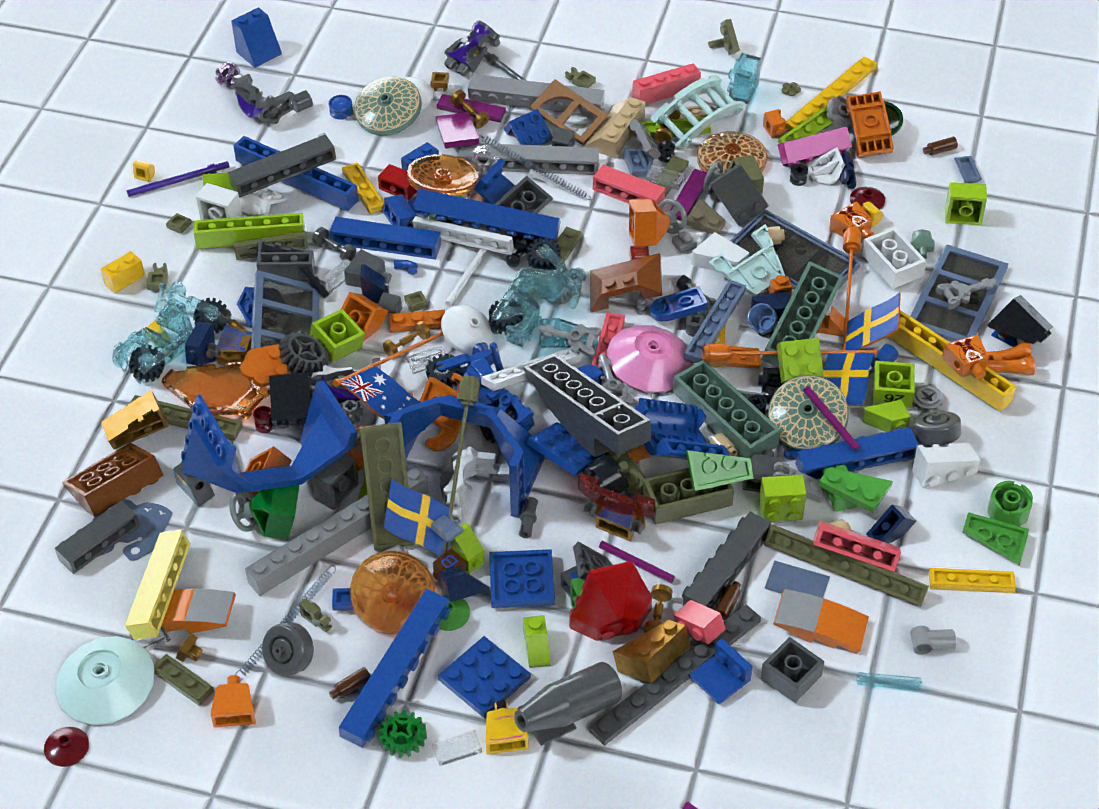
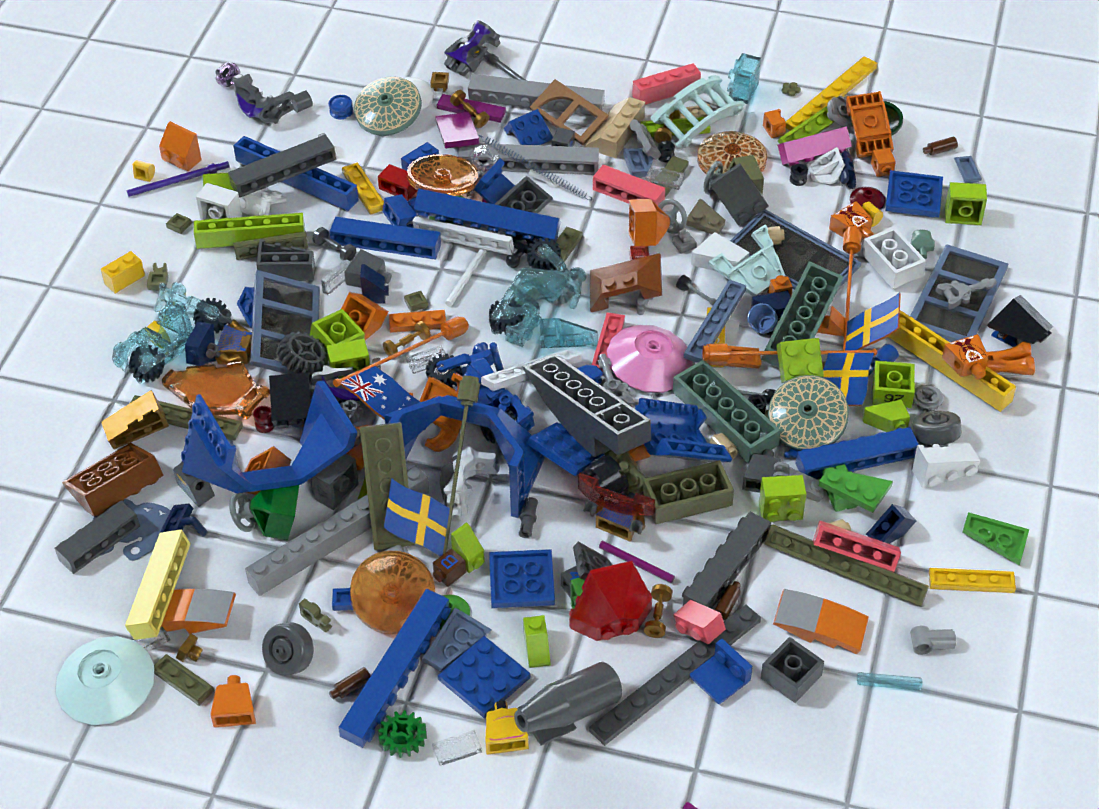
dark red dish [44,727,89,767] -> none
blue slope [231,7,282,68] -> none
sand blue piece [235,565,336,680] -> none
orange plate [240,344,290,387] -> none
black bar [300,266,330,299] -> none
dark grey brick [379,292,403,314] -> none
blue arm [394,260,418,275] -> none
sand blue tile [431,515,464,543] -> none
dark blue slope [439,567,490,602] -> none
white dish [441,305,494,355] -> none
light grey piece [539,324,601,358] -> none
olive plate [565,67,596,88] -> none
pearl gold wedge [612,620,691,683] -> none
blue tile [649,286,709,322] -> none
magenta tile [670,169,707,221] -> none
dark grey wheel [685,313,705,337] -> none
bright green wing [686,450,754,491] -> none
olive plate [708,18,740,55] -> none
black bracket [758,367,784,393] -> none
sand blue sticker [765,561,830,598] -> none
magenta bar [803,386,859,451] -> none
bright green brick [987,481,1033,526] -> none
none -> dark blue plate [158,503,208,537]
none -> orange slope [159,121,202,171]
none -> lime brick [326,338,370,379]
none -> sand blue wing [422,608,492,672]
none -> orange brick [871,148,896,177]
none -> blue plate [885,170,943,218]

